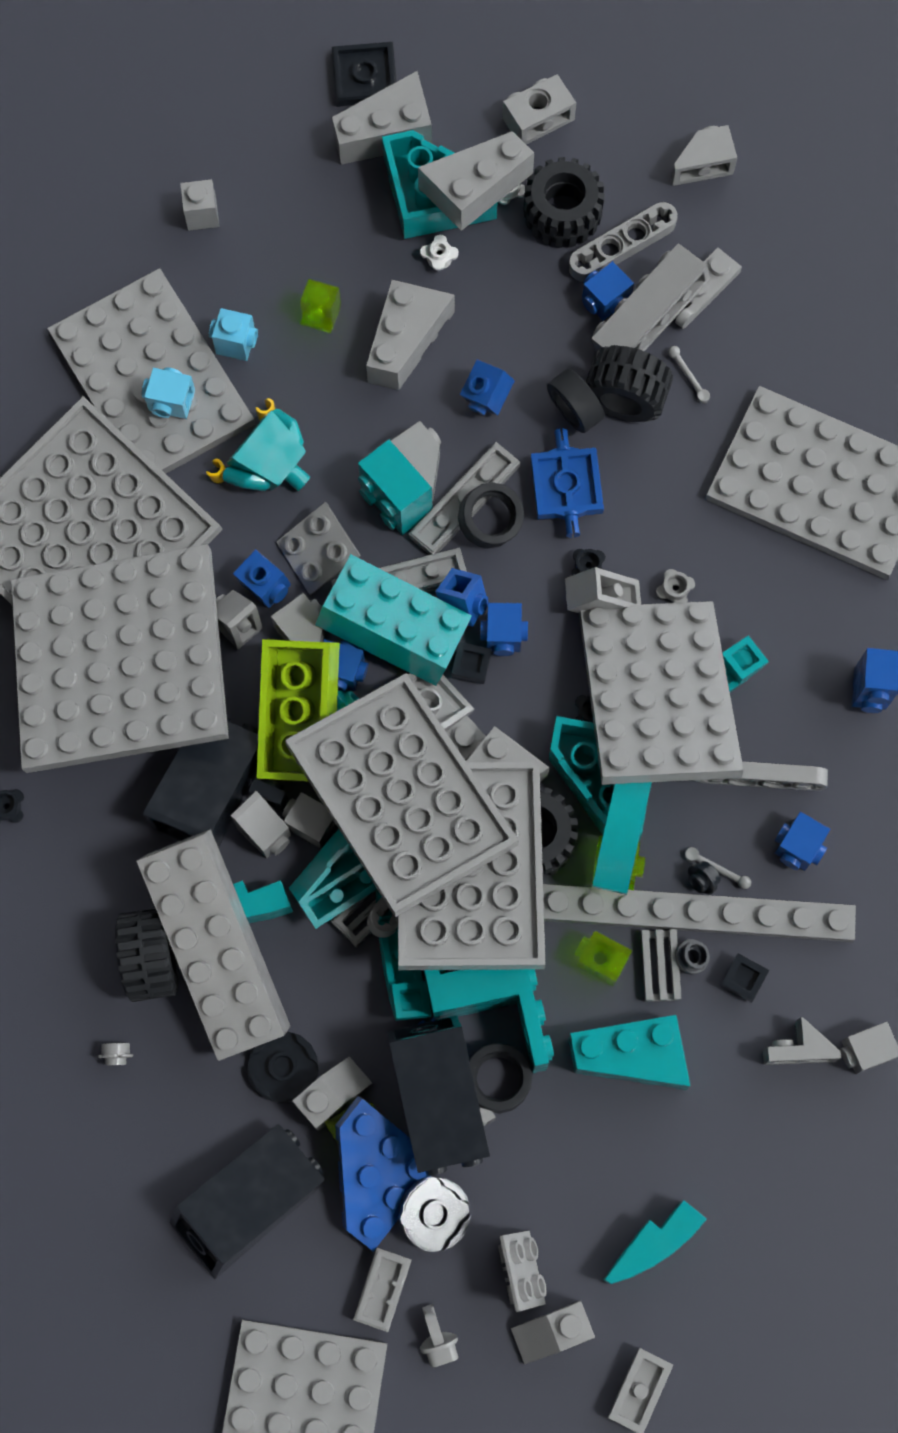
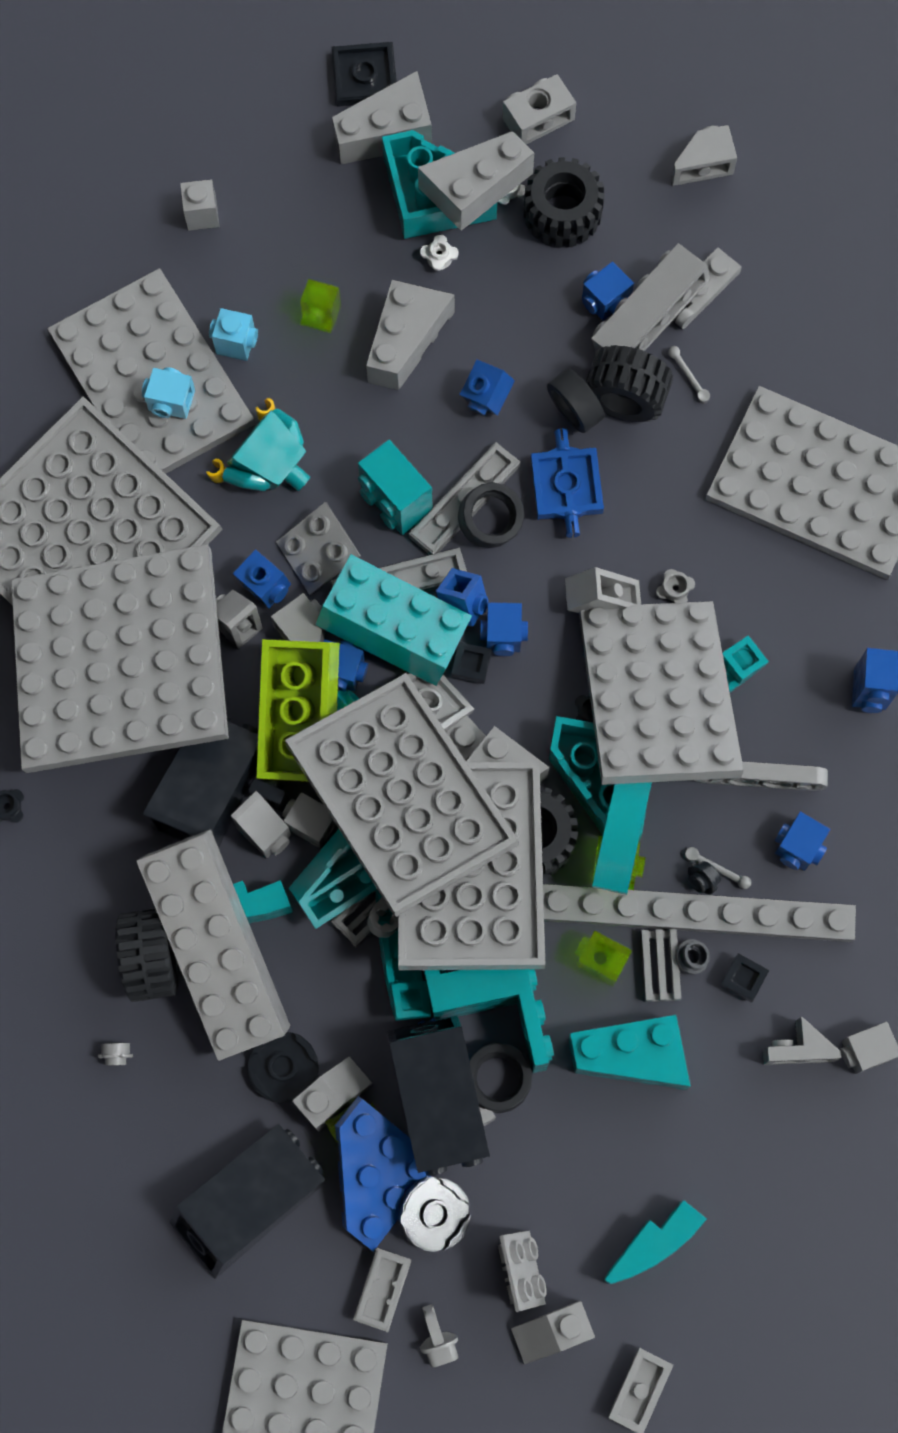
light grey slope [391,421,441,501] -> none
light grey beam [569,202,677,282] -> none
black plate [571,549,606,576] -> none

